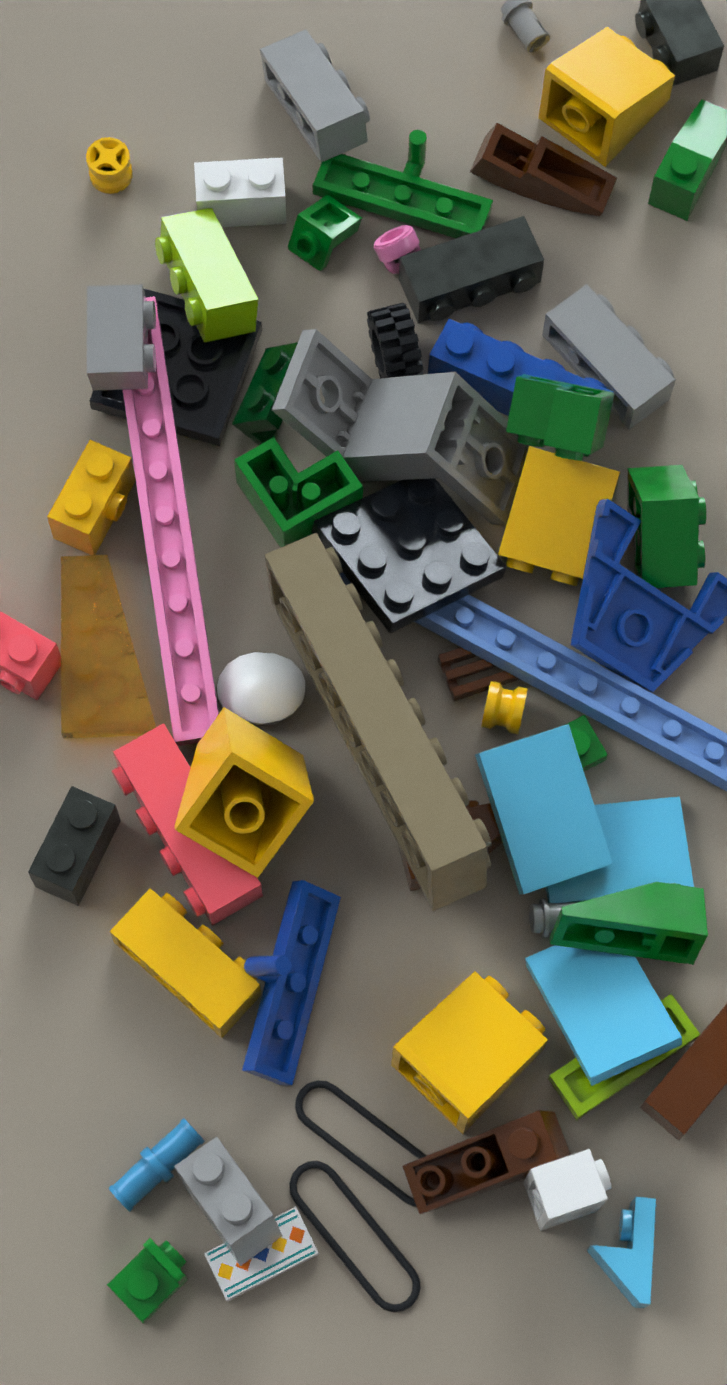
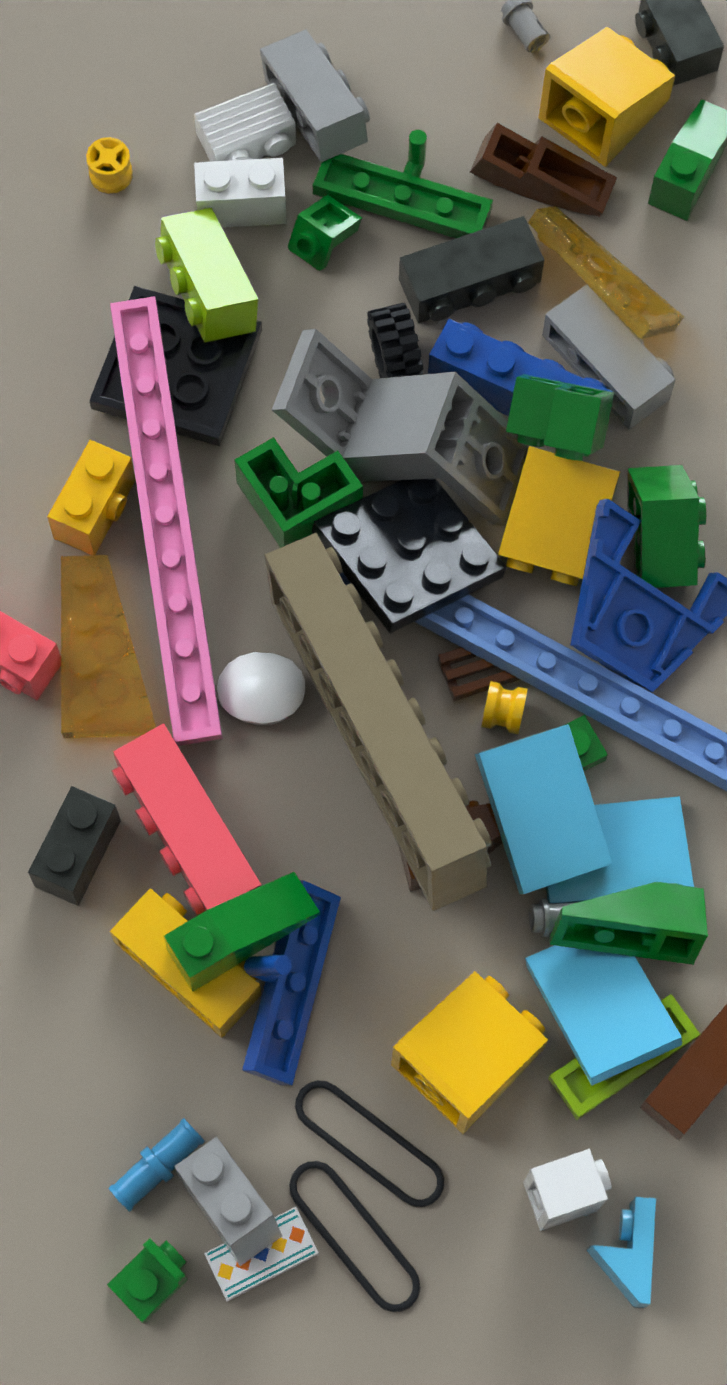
light grey brick [87,284,156,390] -> none
yellow slope [175,707,314,878] -> none
dark green bracket [232,342,298,445] -> none
bright pink tile [373,225,421,274] -> none
reddish brown slope [402,1110,571,1214] -> none
none -> green slope [164,872,320,992]
none -> white brick [194,83,296,162]
none -> clear yellow wing [528,206,685,339]

